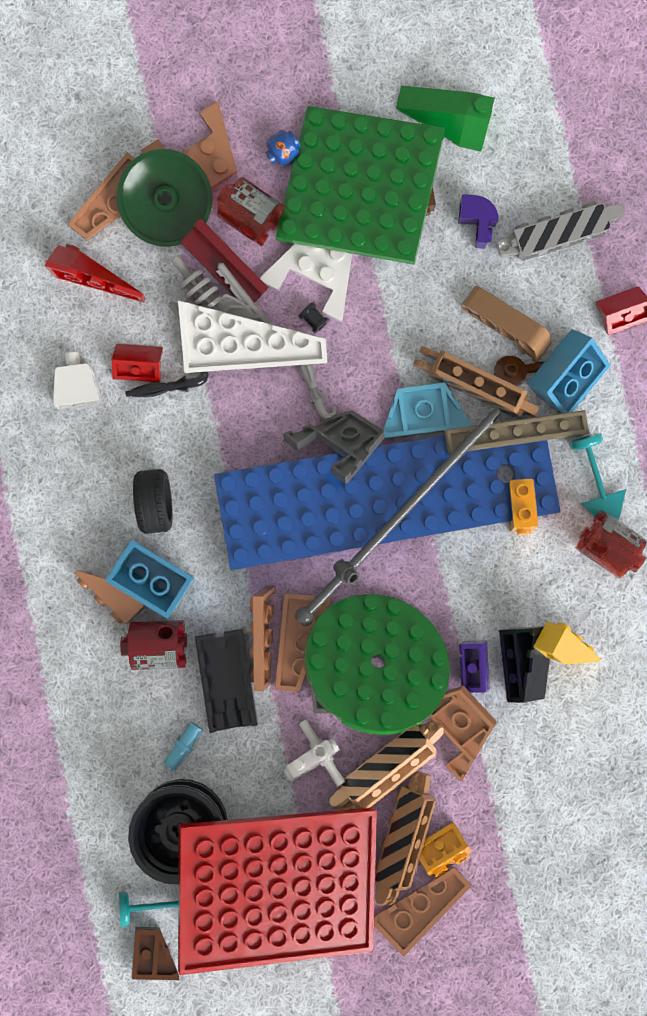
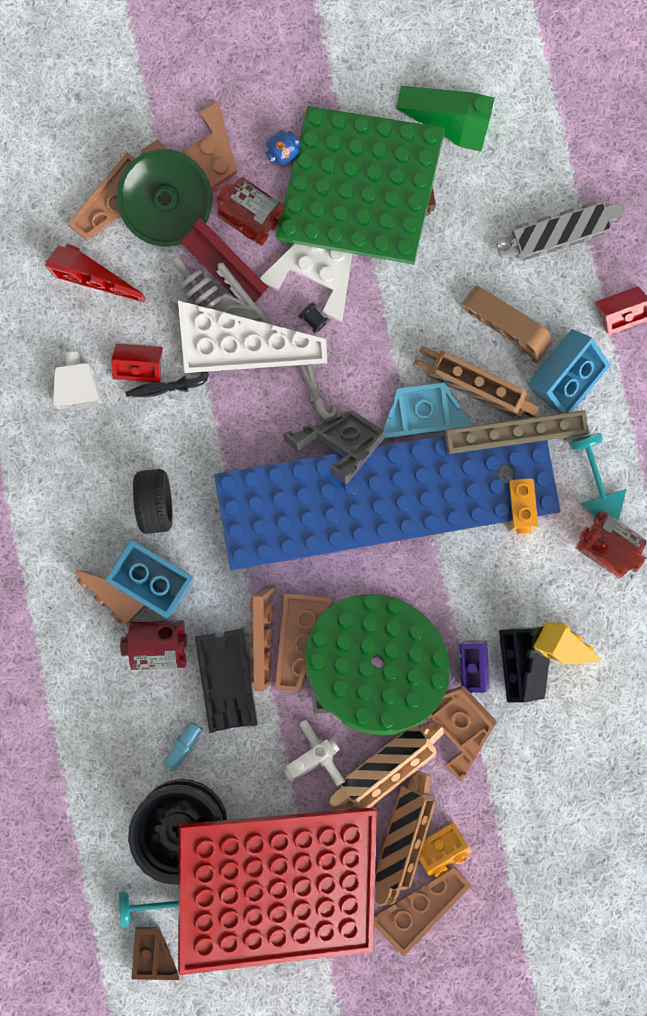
dark grey bar [295,408,501,626] -> none
dark purple brick [458,194,498,249] -> none
reddish brown piece [494,356,545,386] -> none

